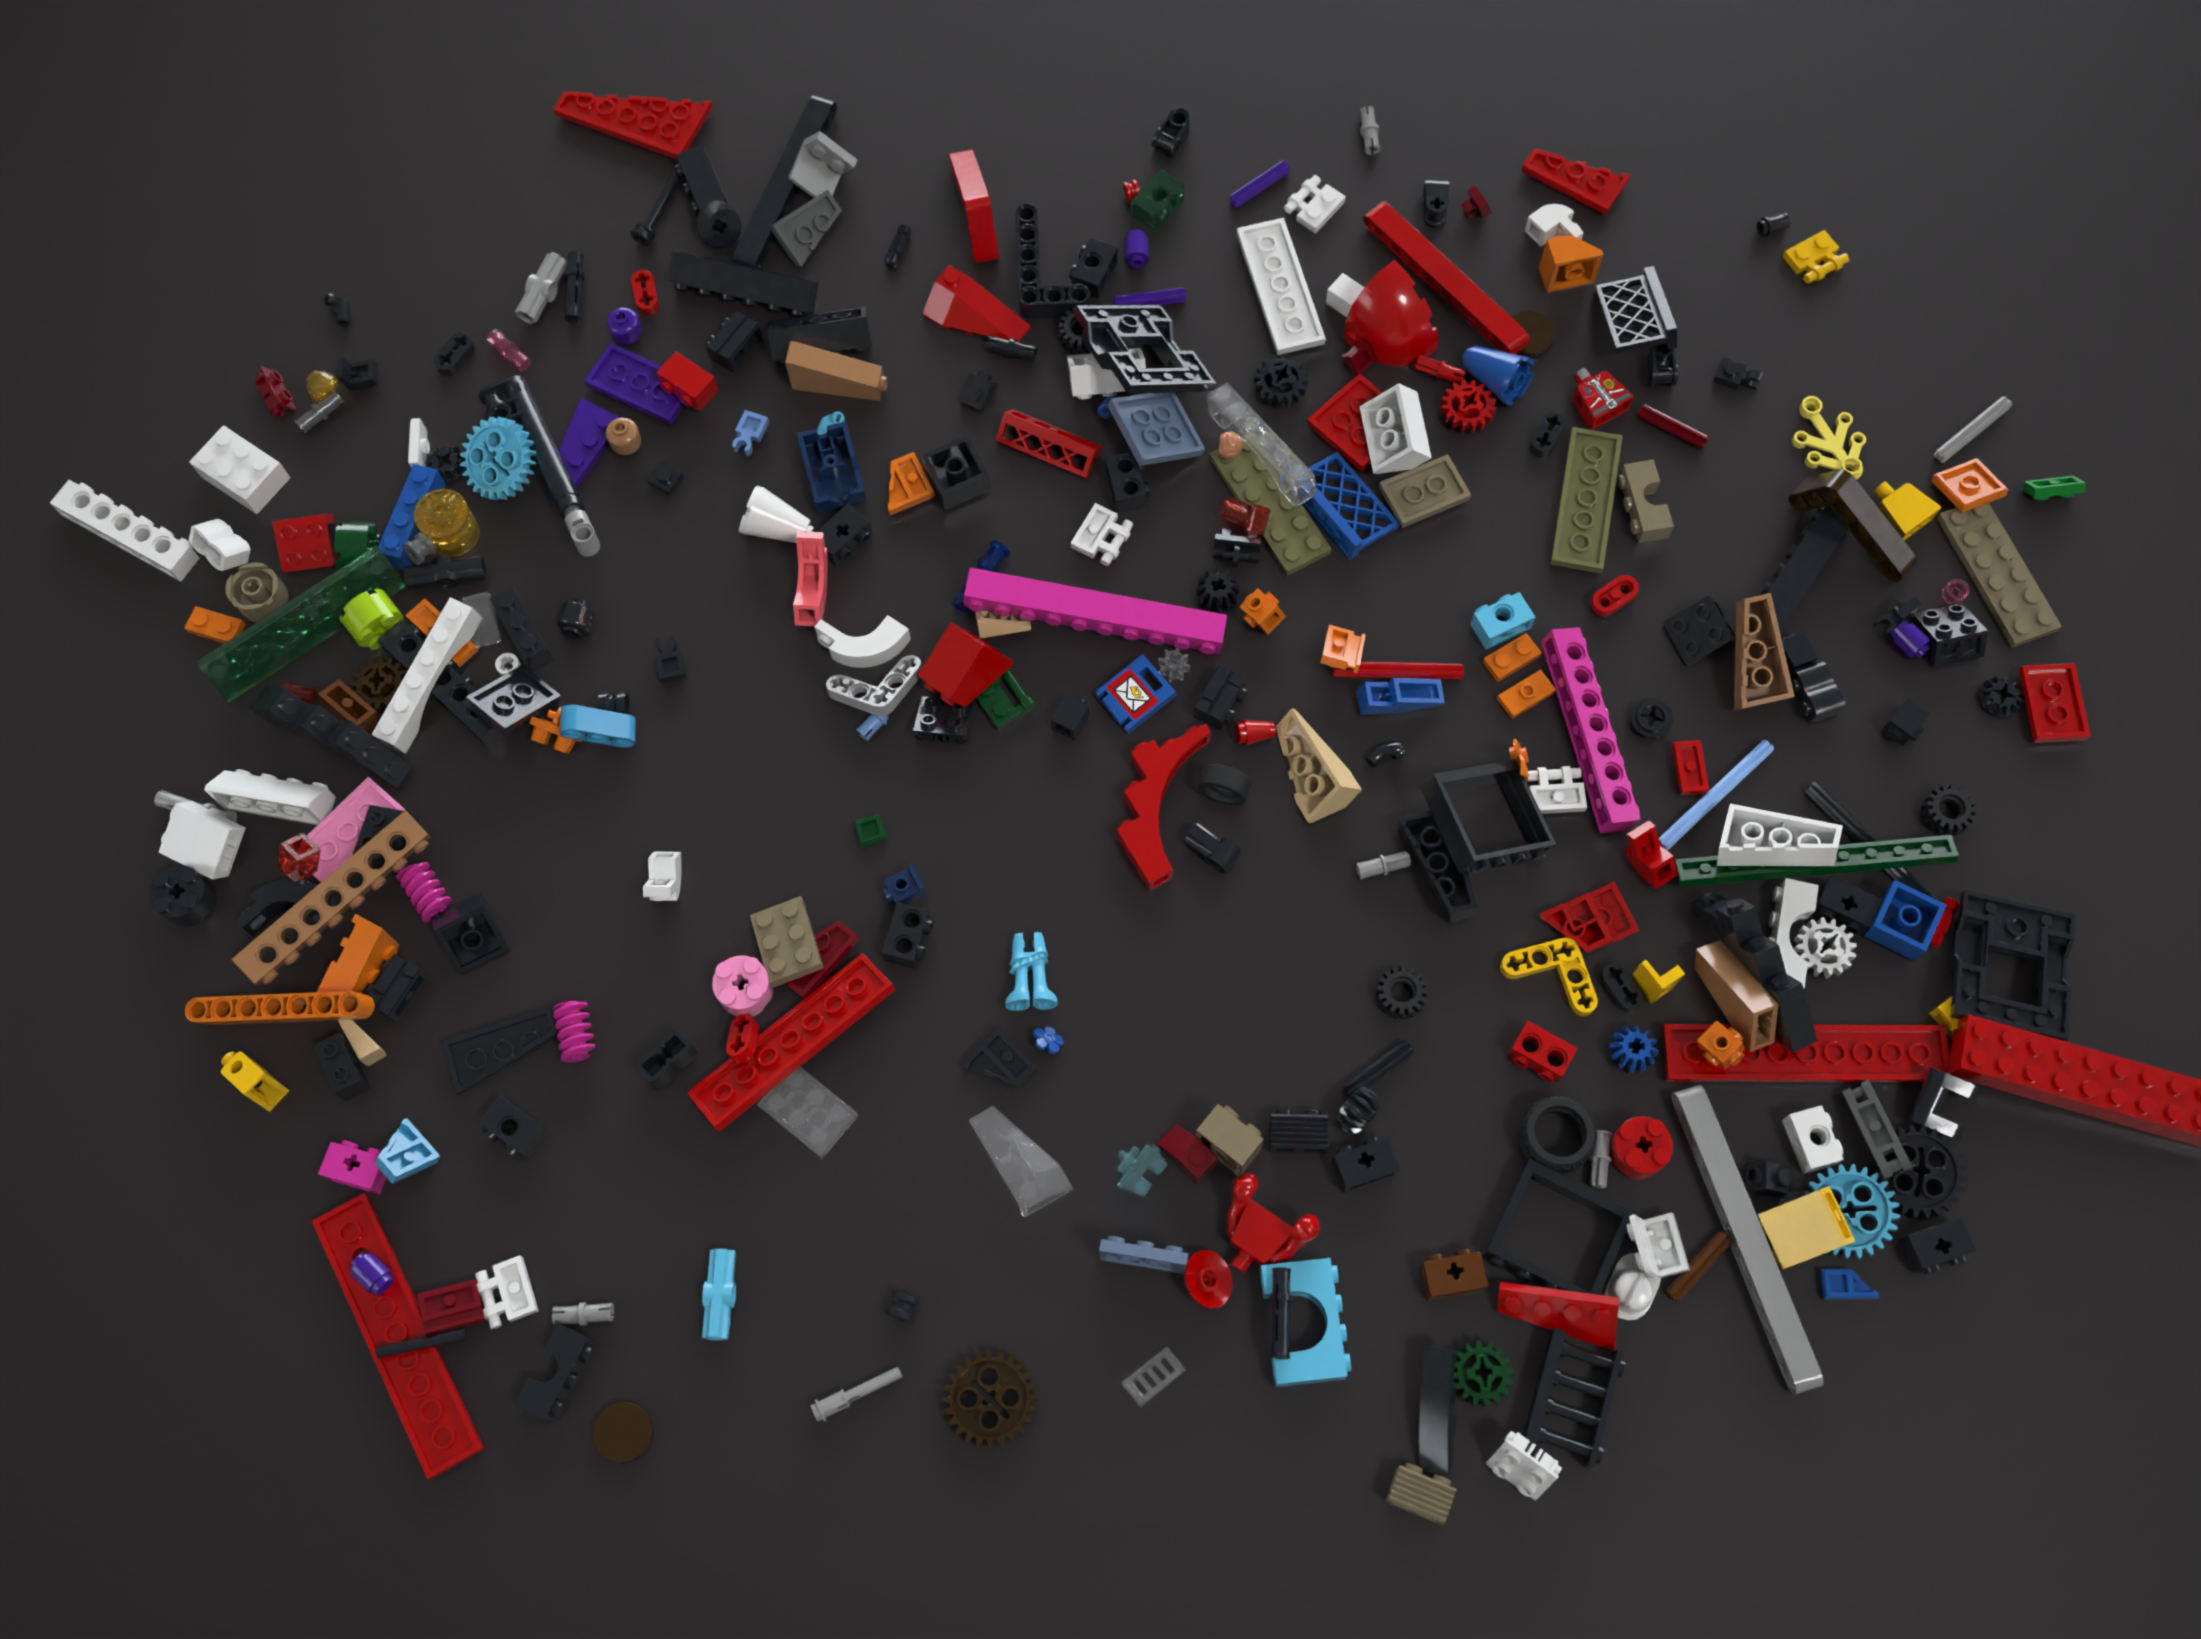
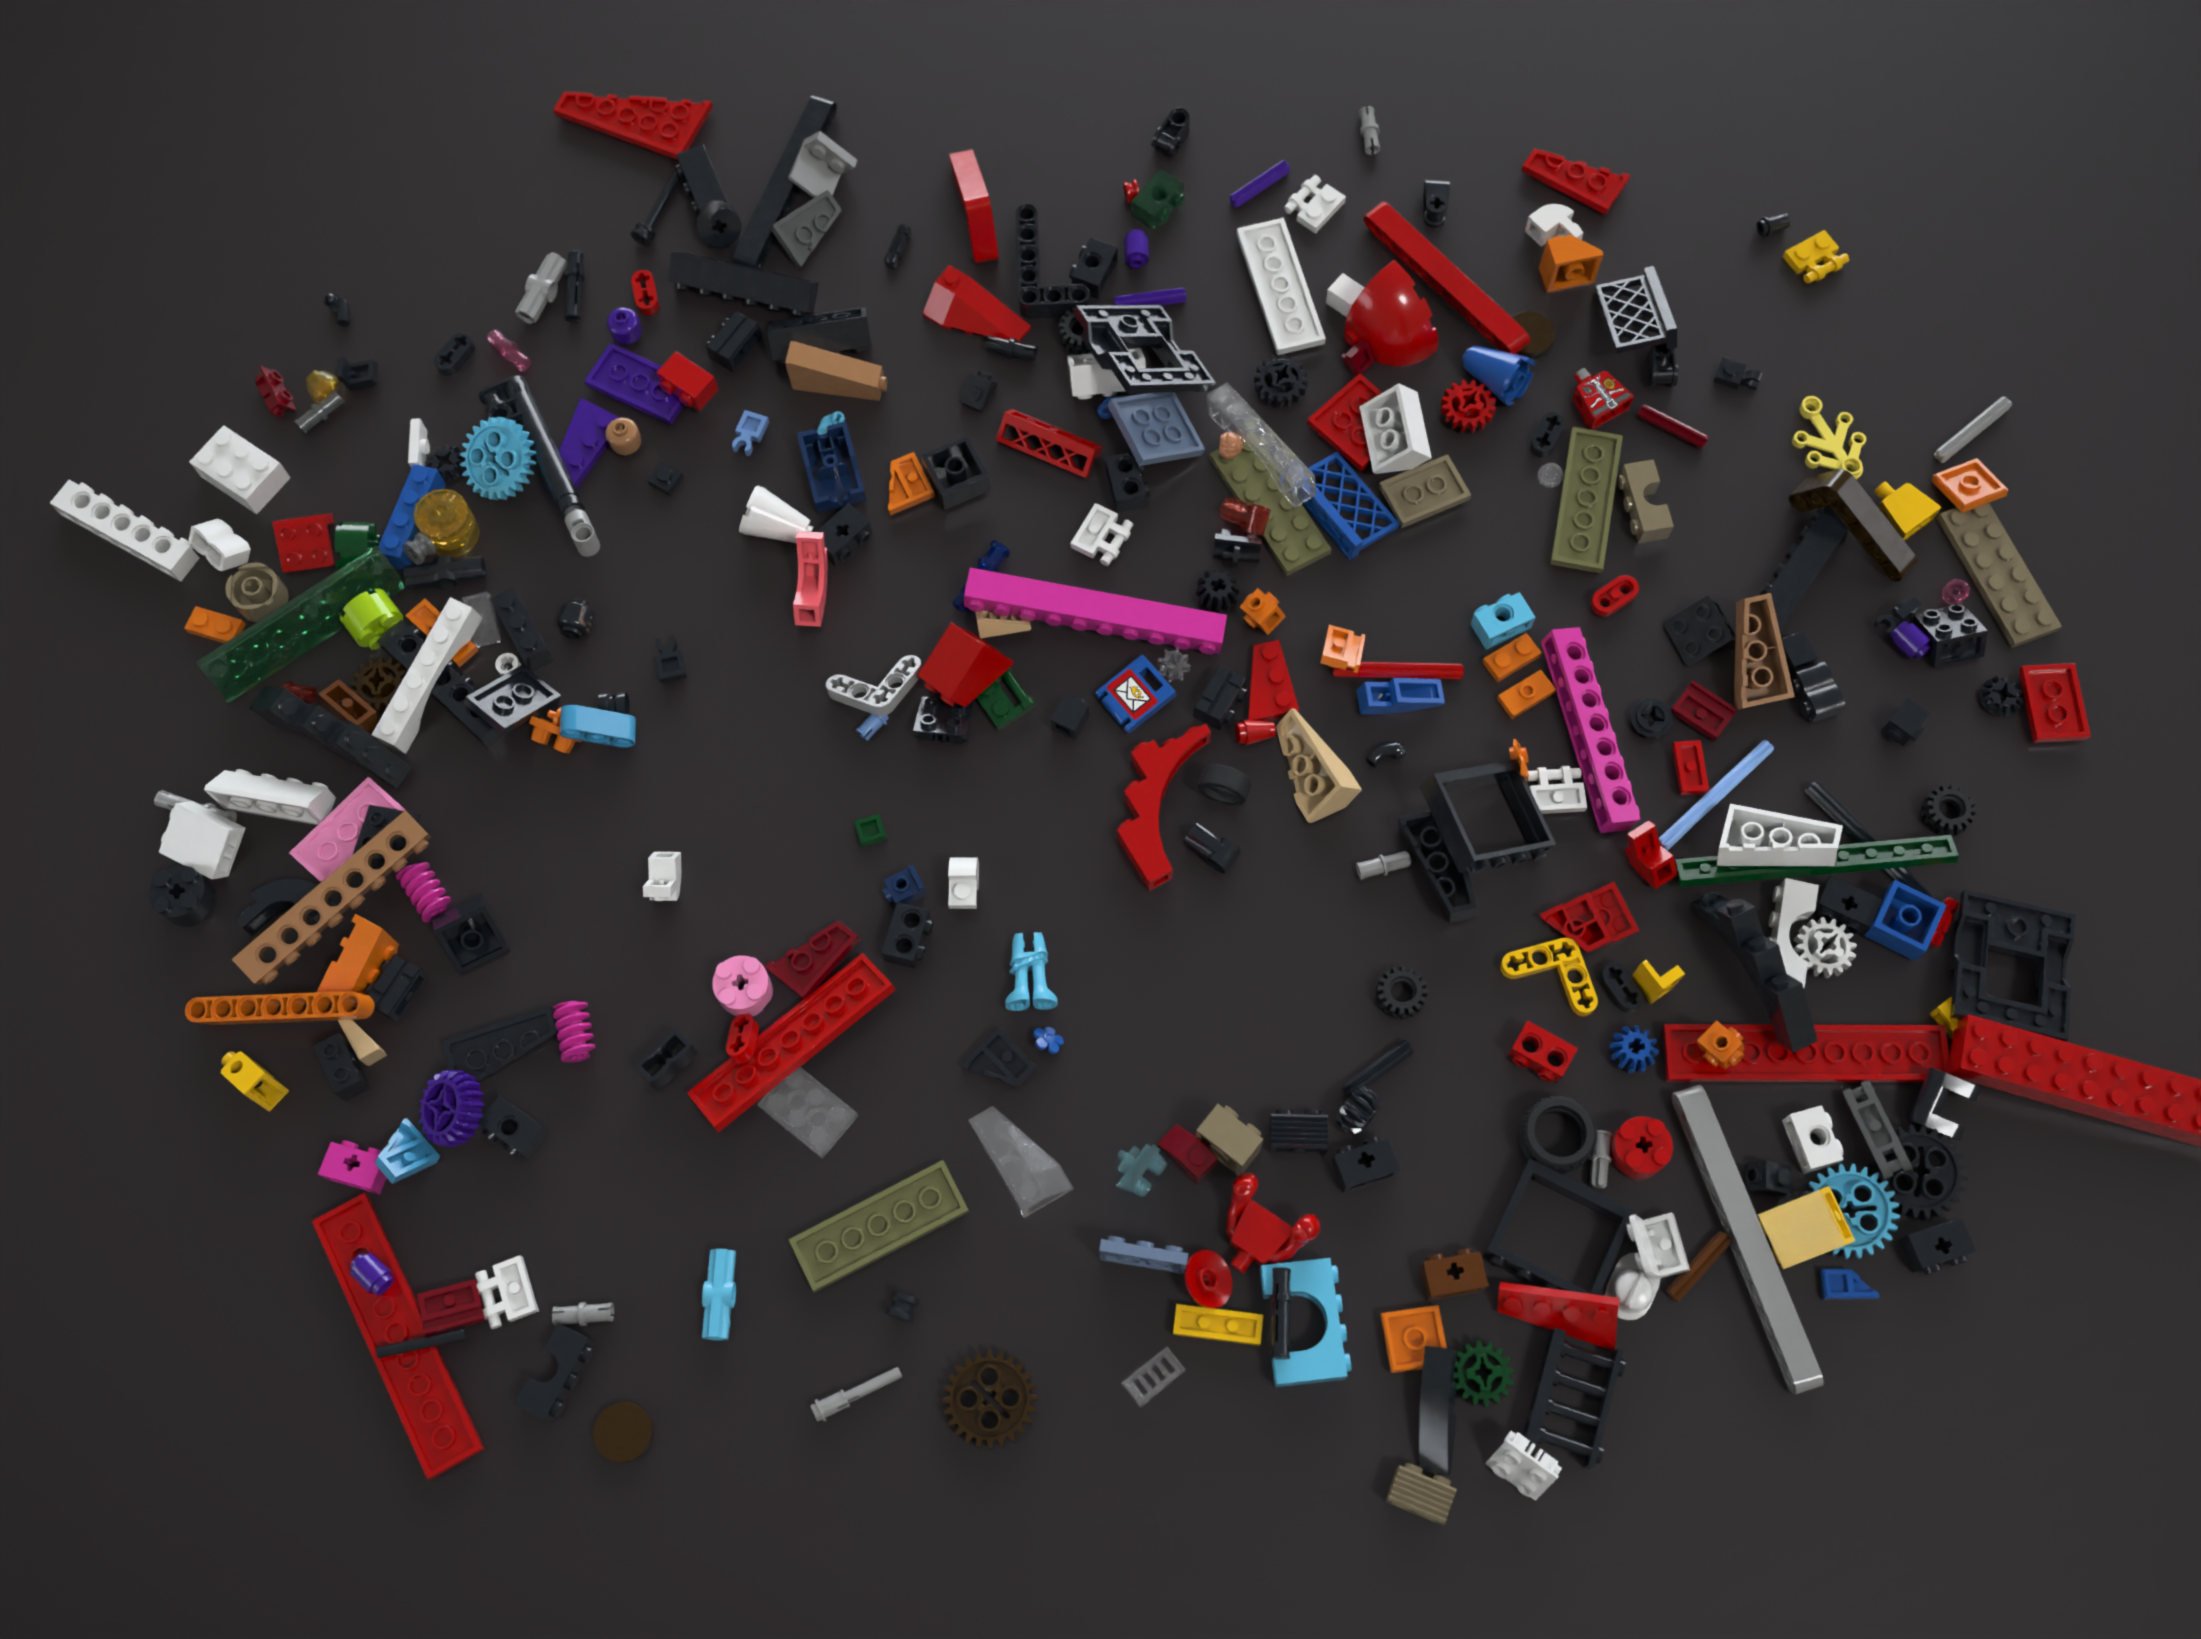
clear red brick [277,833,321,882] -> none
dark tan plate [750,896,824,988] -> none
white arch [815,615,911,668] -> none
red axle [1415,355,1466,385] -> none
dark red tile [1461,185,1492,219] -> none
medium nougat slope [1695,940,1778,1052] -> none
green plate [2023,476,2086,500] -> none
none -> dark purple gear [418,1070,485,1147]
none -> olive plate [789,1160,969,1293]
none -> white brick [948,857,979,909]
none -> yellow plate [1173,1304,1263,1346]
none -> red wing [1248,640,1299,721]
none -> orange plate [1380,1305,1447,1373]
none -> clear plate [1537,463,1563,488]
none -> dark red plate [1671,680,1738,742]

